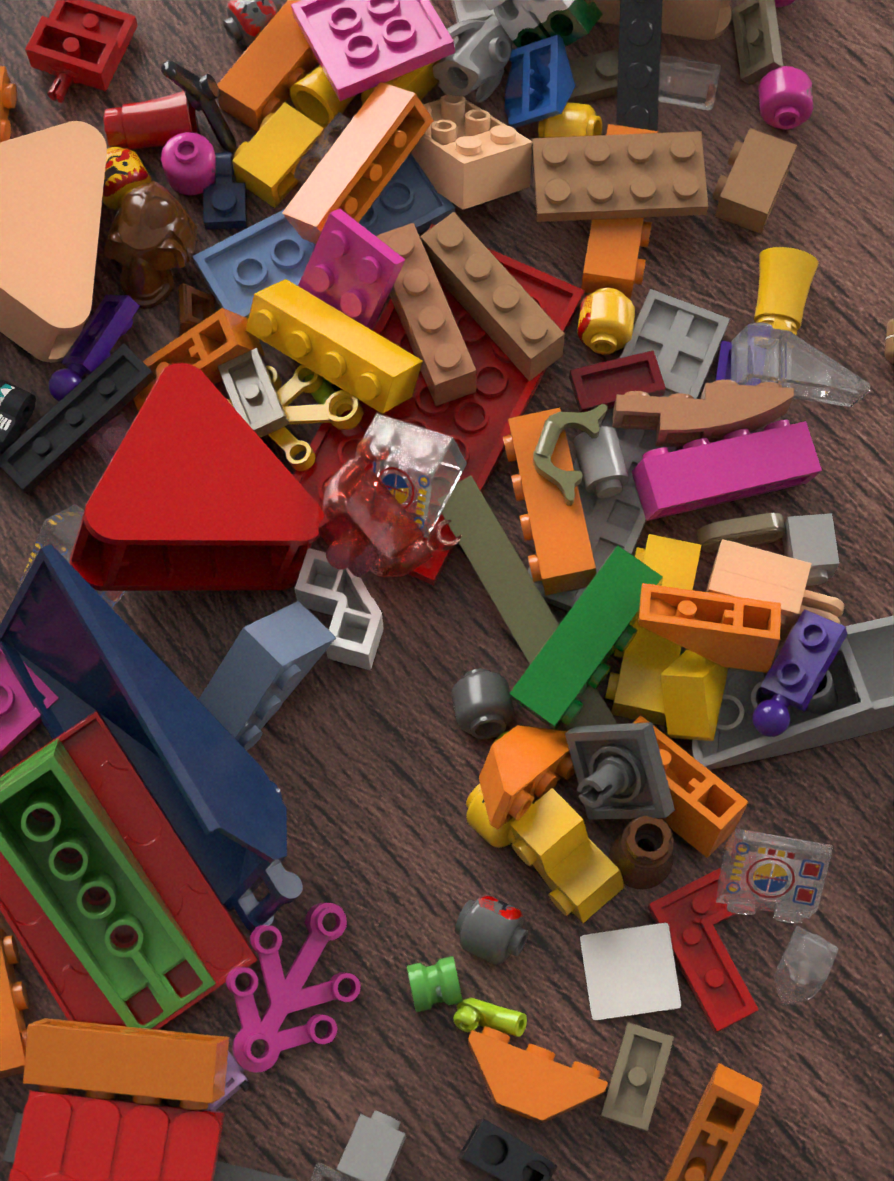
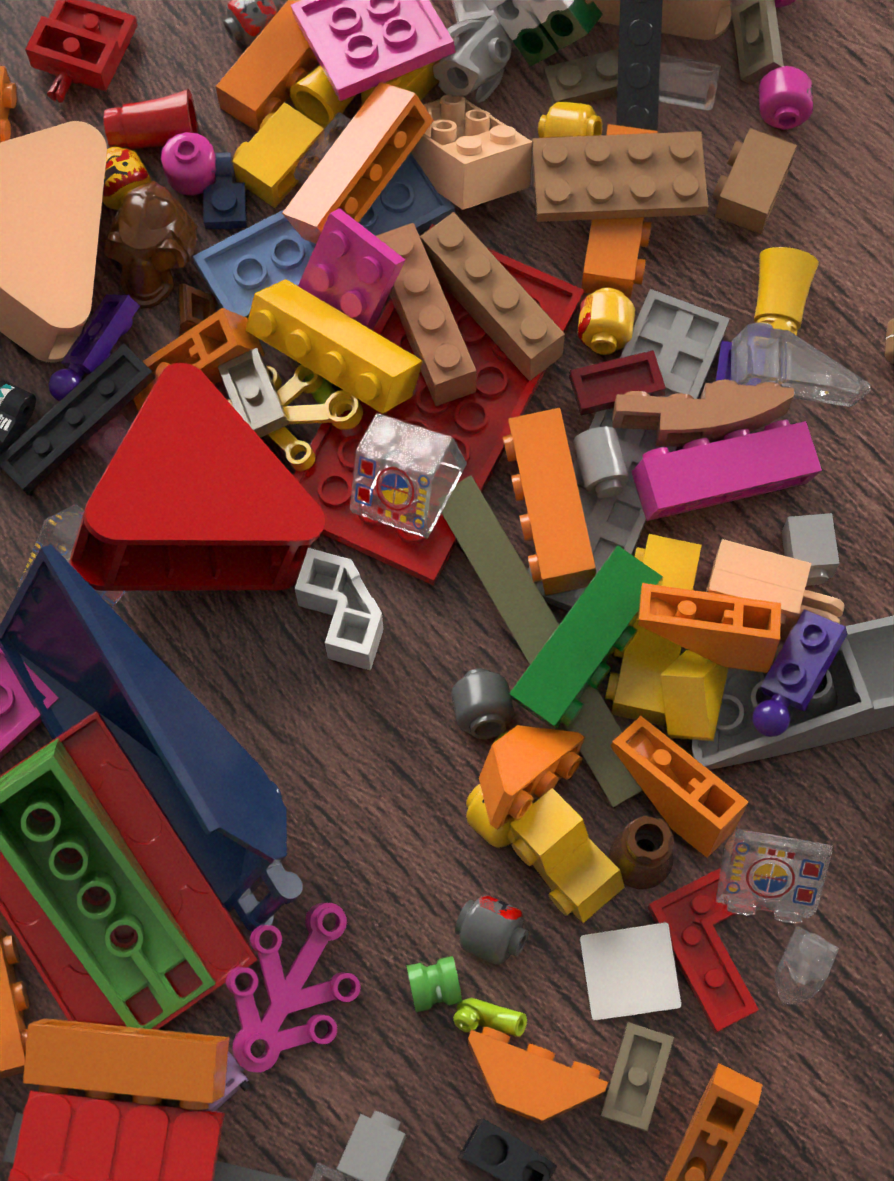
black piece [161,60,236,154] -> none
sand blue wedge [198,601,336,751] -> none
clear red torso [318,434,461,578] -> none
blue slope [504,35,575,128] -> none
olive helmet [533,404,607,506] -> none
dark grey plate [565,722,675,819] -> none
dark tan tile [696,513,786,553] -> none

